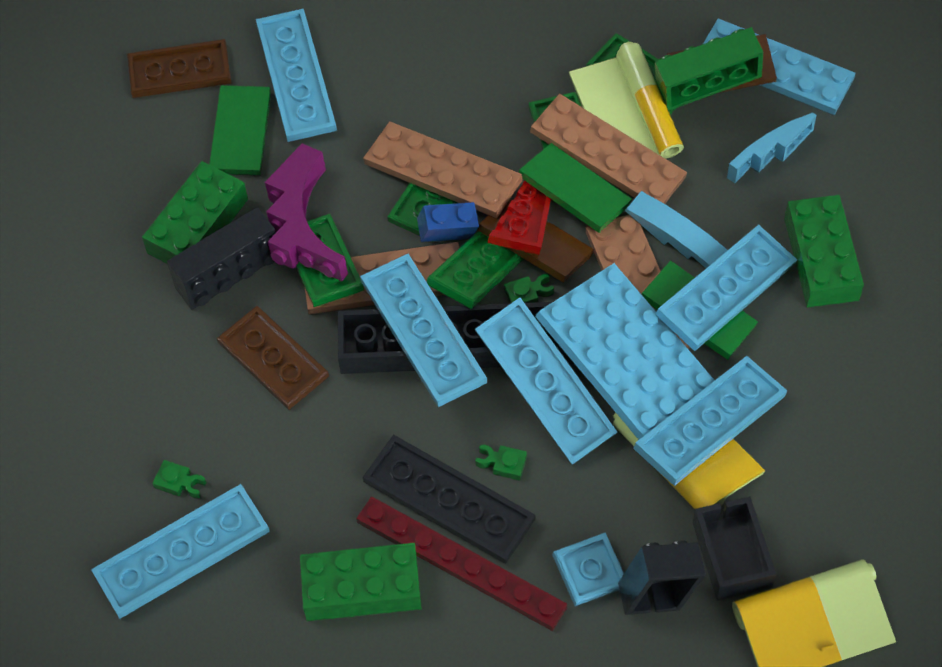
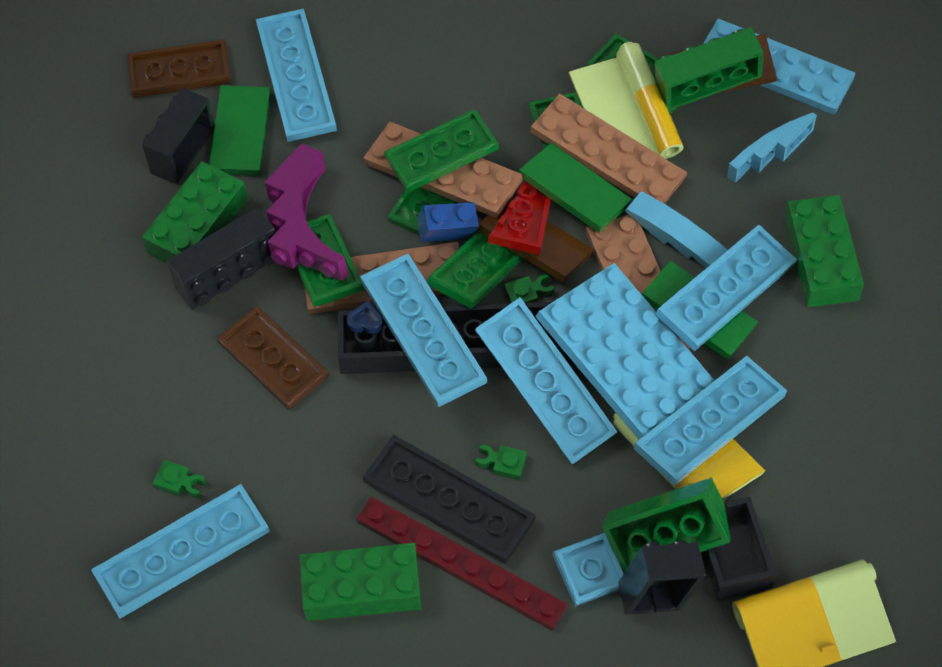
none -> black piece [142,88,215,185]
none -> dark blue tile [347,301,383,334]
none -> green tile [384,109,499,193]
none -> green slope [602,477,731,573]

